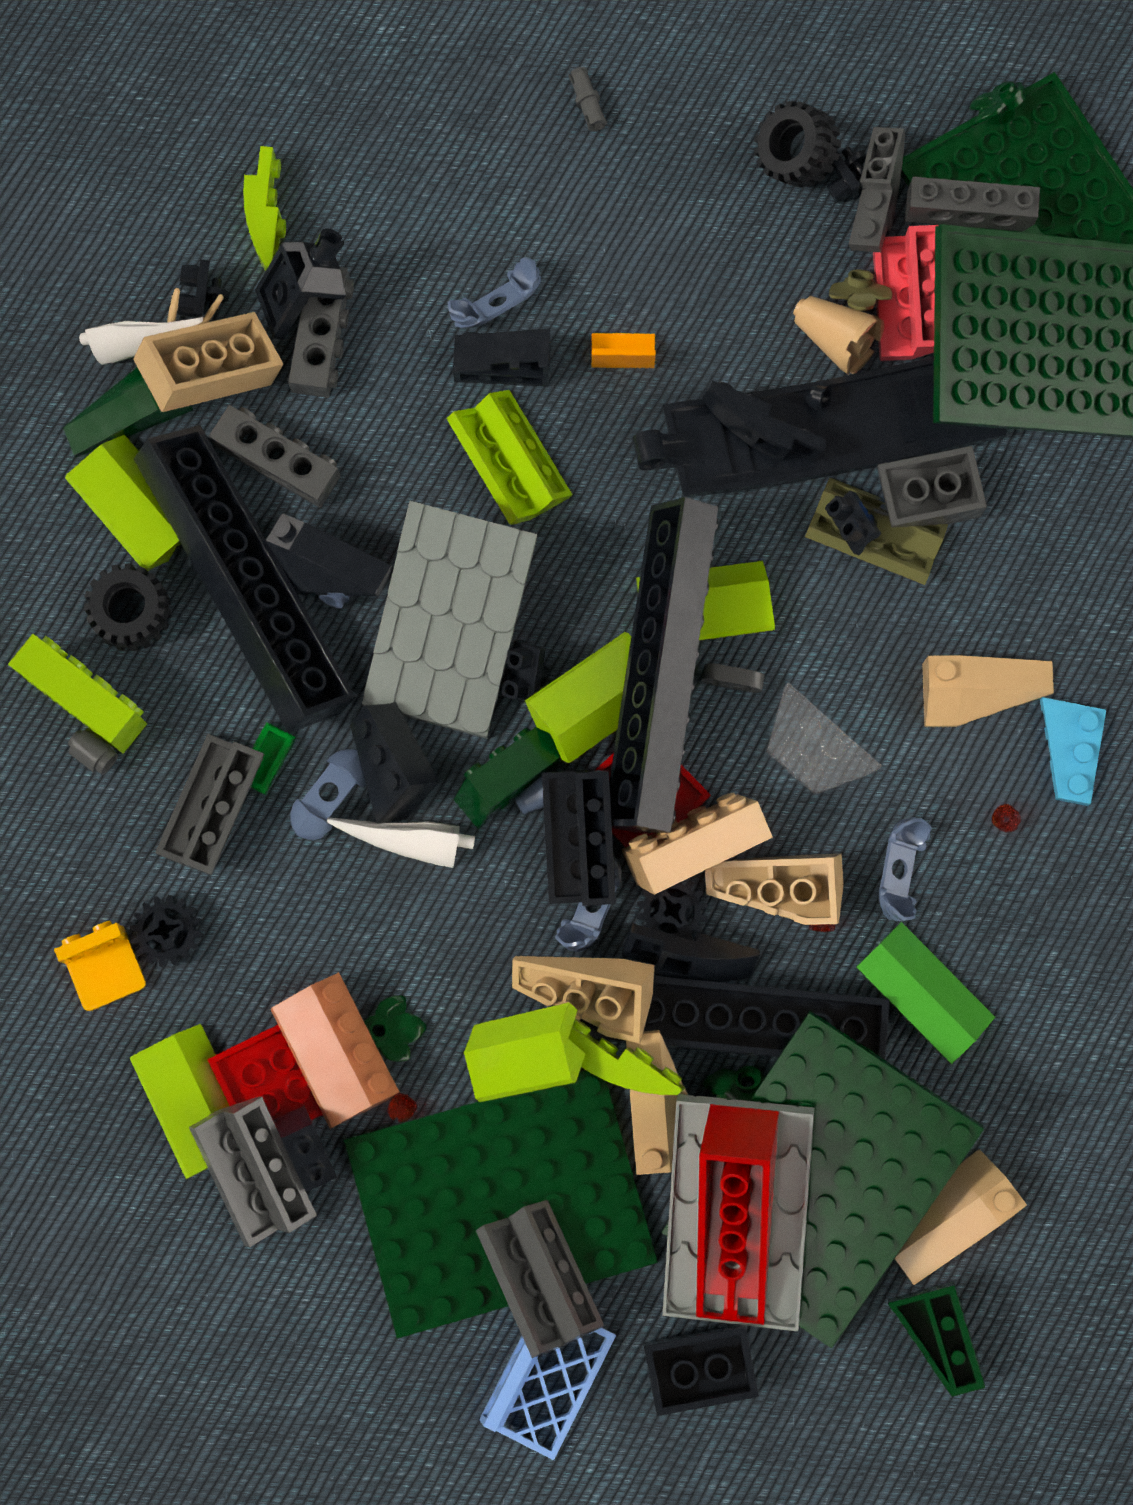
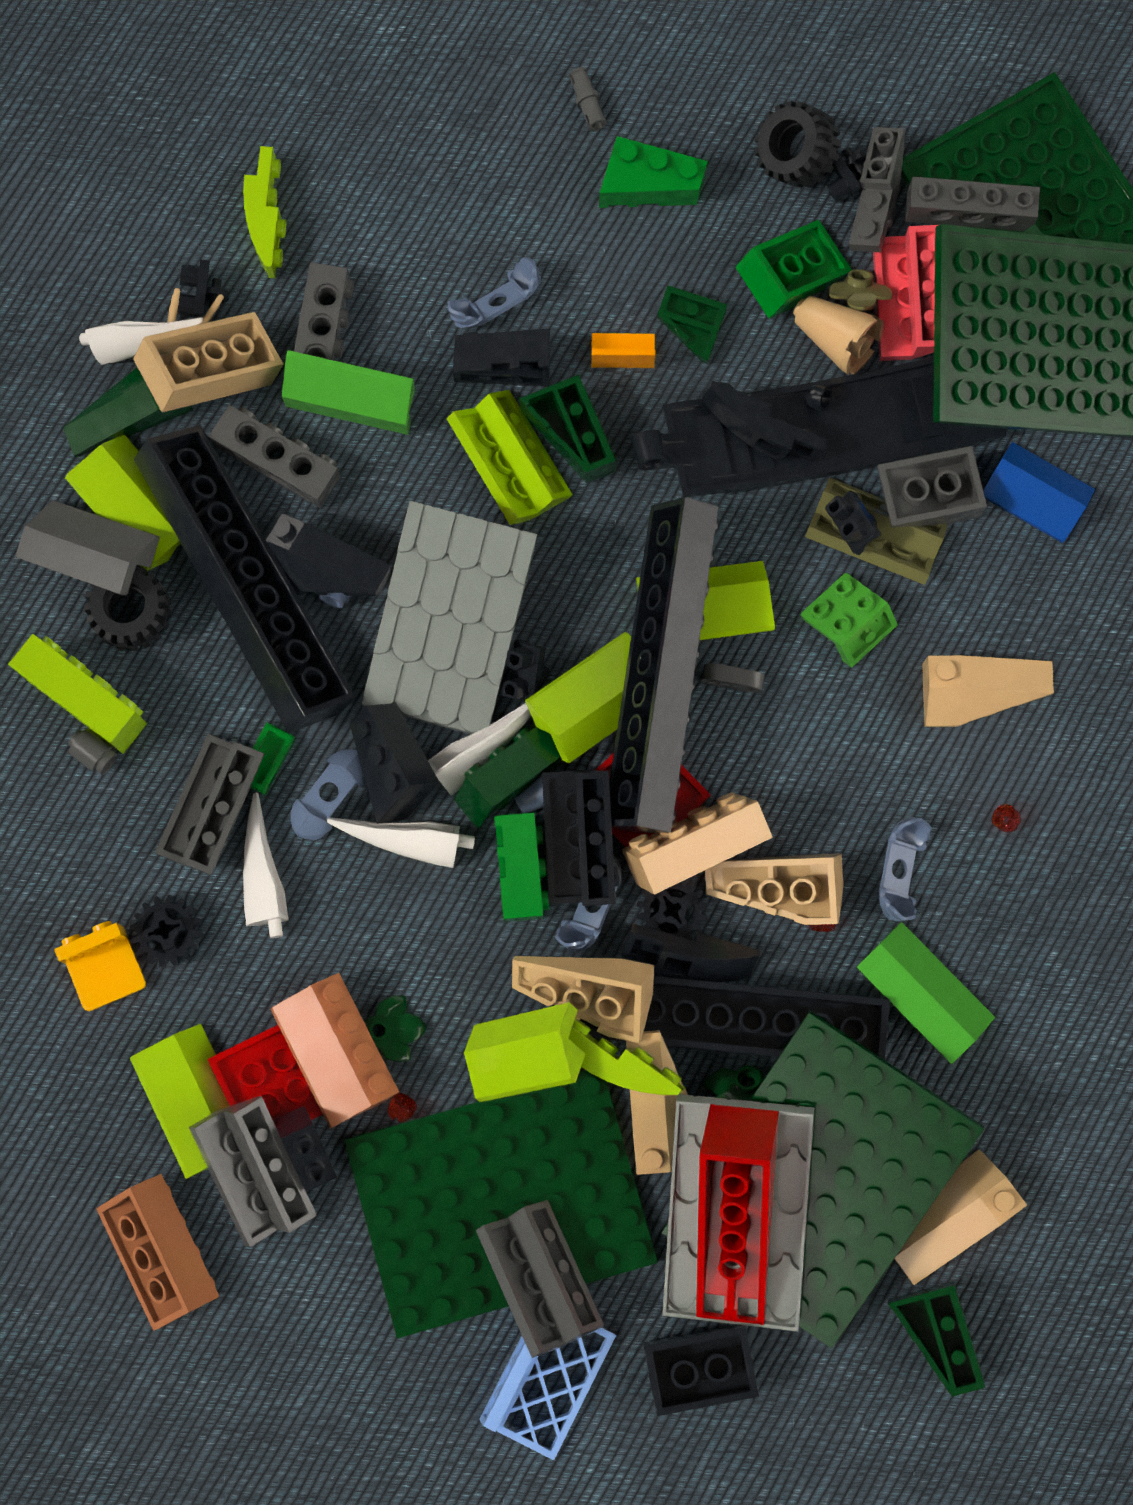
black plate [255,228,346,339] -> none
clear wing [766,682,882,795] -> none
dark green plate [969,81,1026,125] -> none
medium azure wing [1040,697,1106,806] -> none
none -> dark grey slope [15,500,160,596]
none -> nougat slope [96,1174,220,1331]
none -> white piece [243,793,289,938]
none -> bright green slope [282,350,415,435]
none -> white piece [428,703,531,796]
none -> green wedge [494,813,549,922]
none -> dark green wedge [519,375,616,483]
none -> green wedge [599,136,708,208]
none -> dark green wing [657,285,727,364]
none -> green slope [735,220,852,319]
none -> bright green bracket [801,573,898,668]
none -> blue slope [983,442,1095,543]

